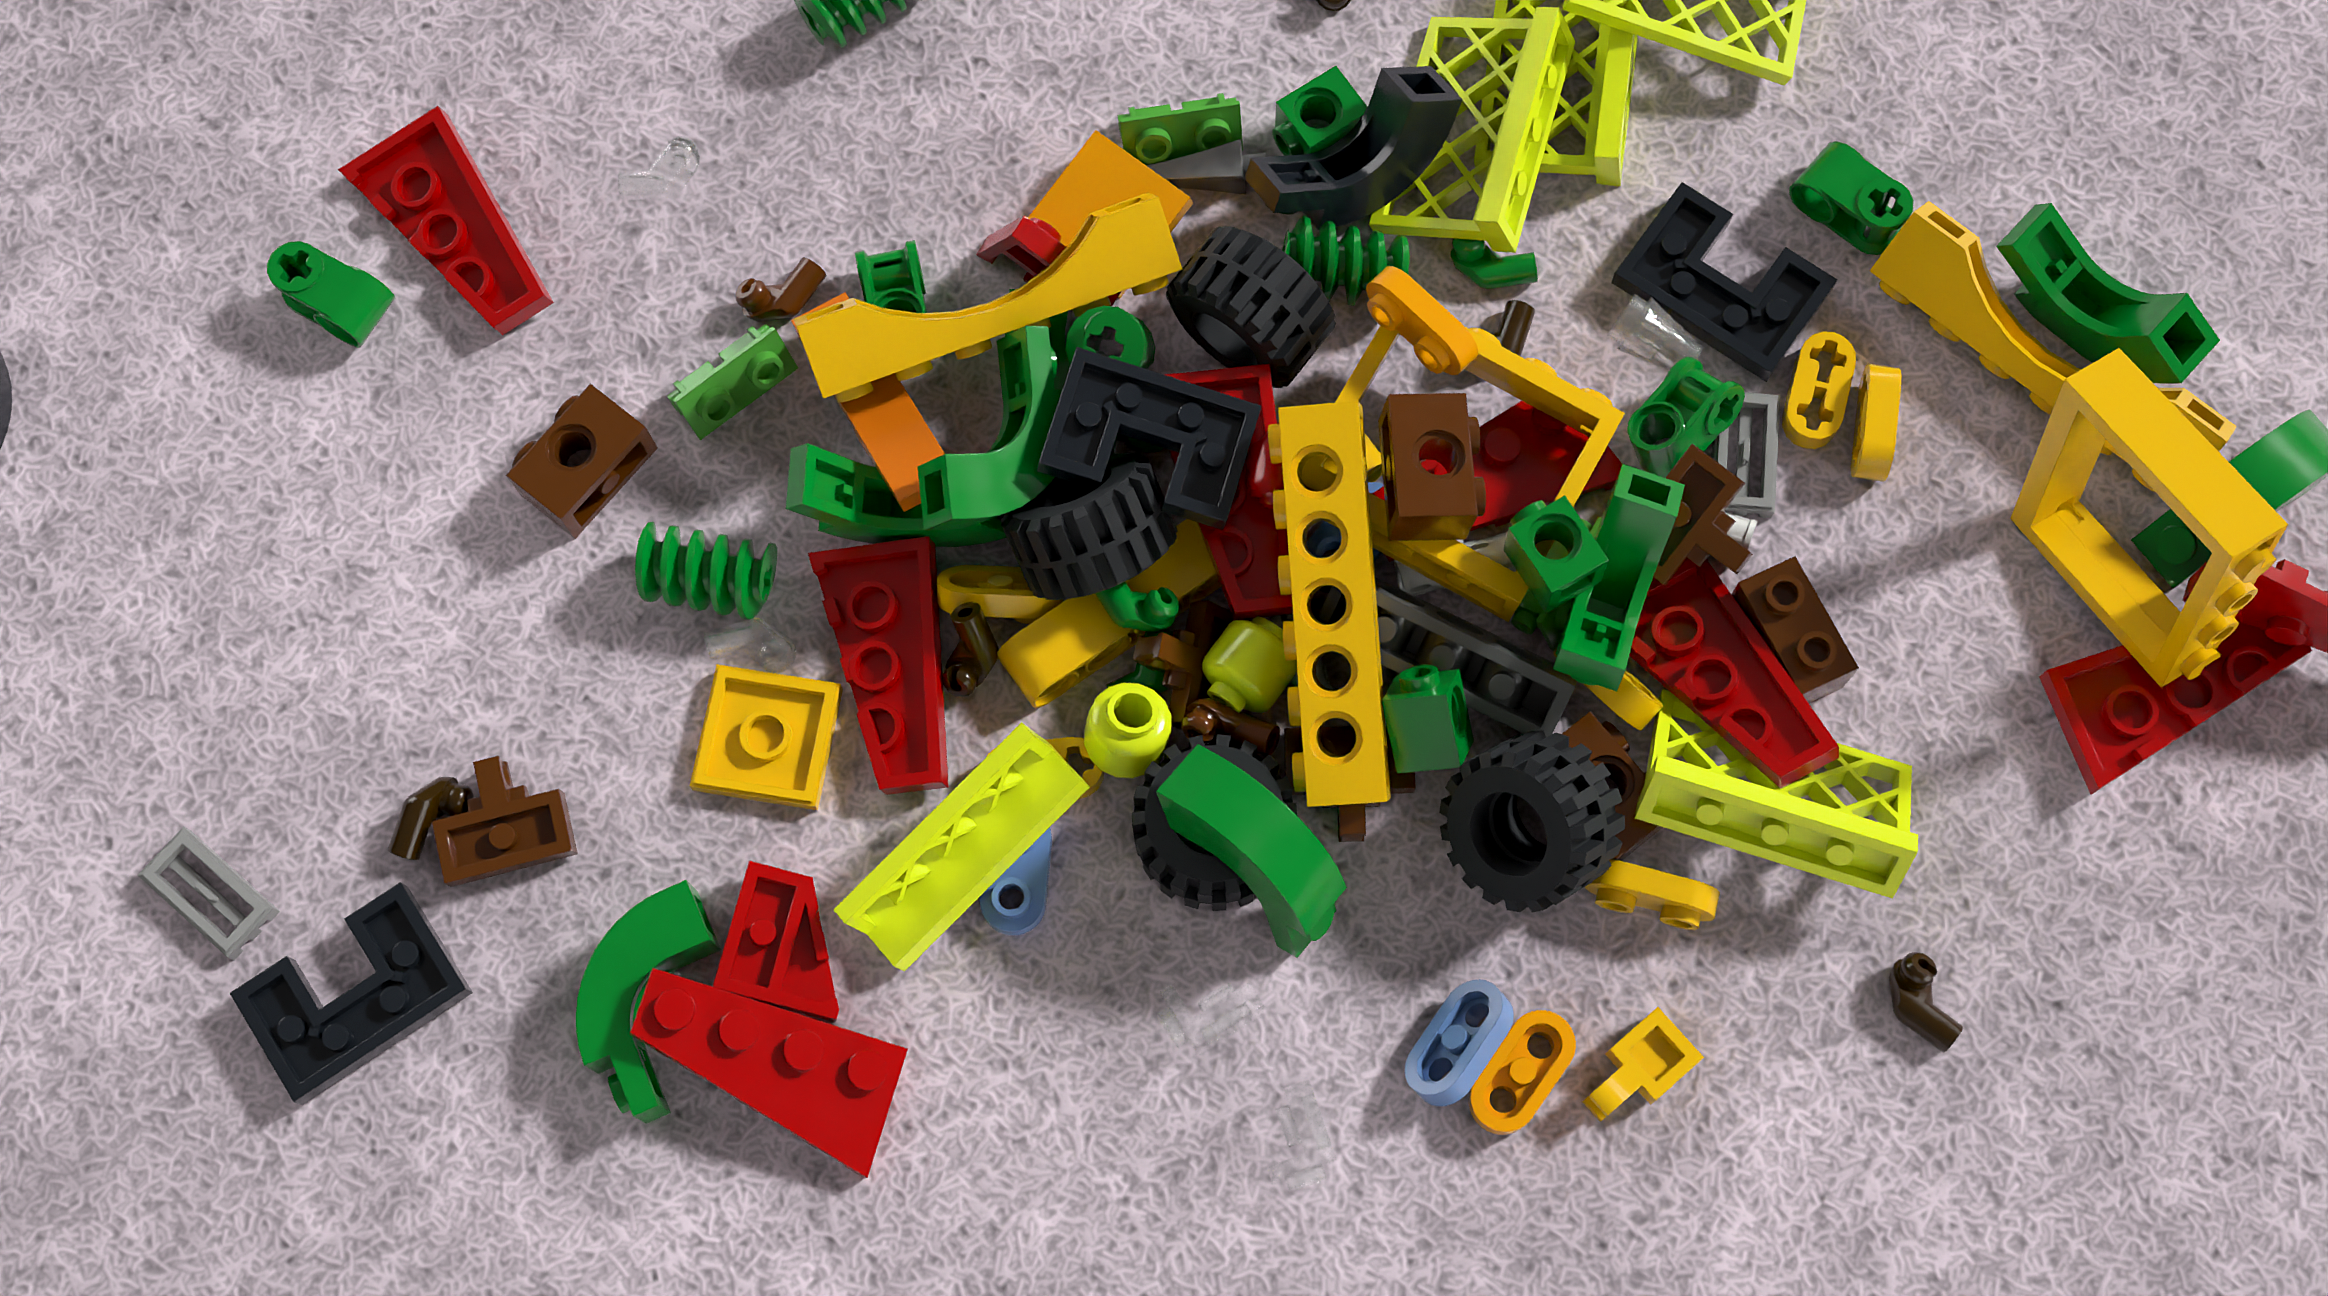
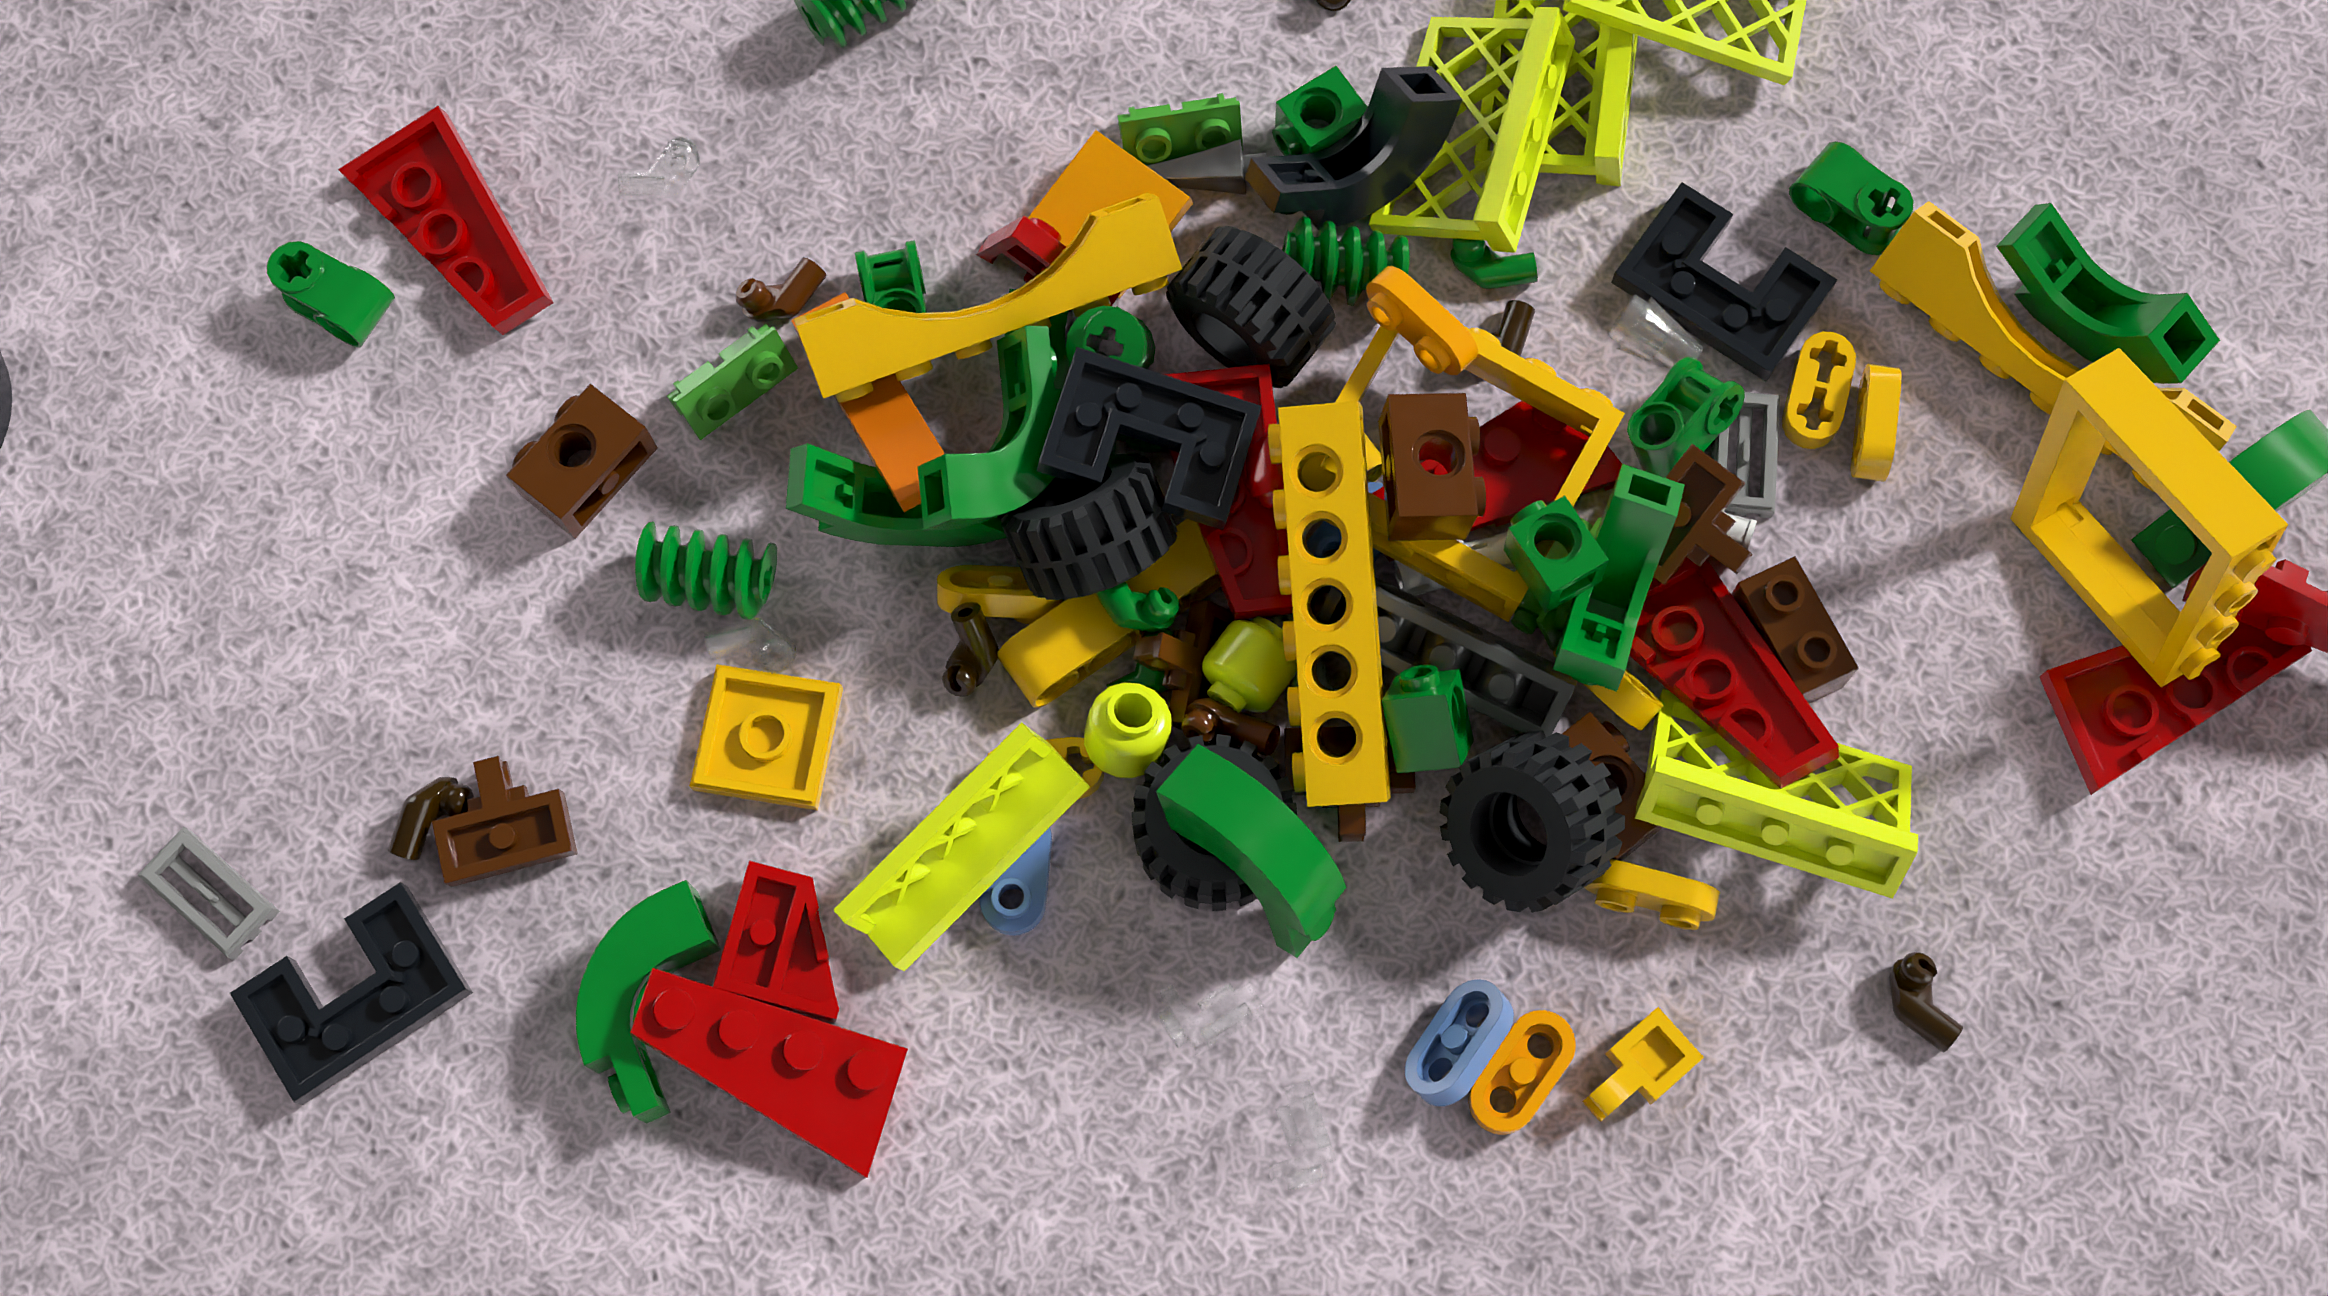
red wing [808,536,949,795] -> none

